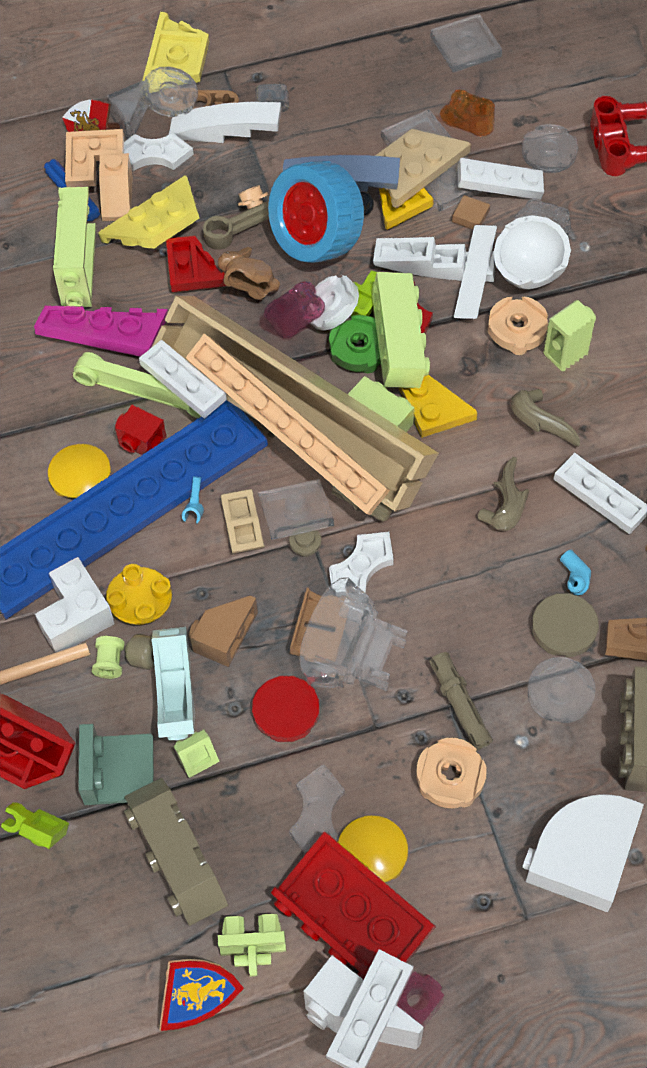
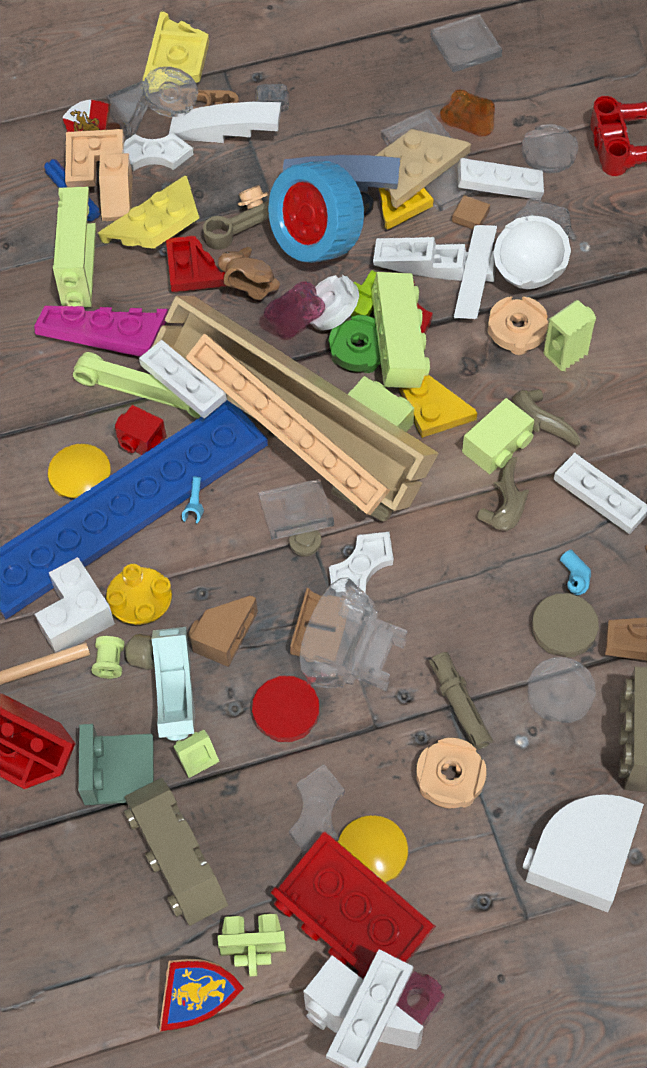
lime plate [1,802,69,849] -> none
tan slope [221,489,264,554] -> none
none -> yellowish green piece [462,398,534,474]

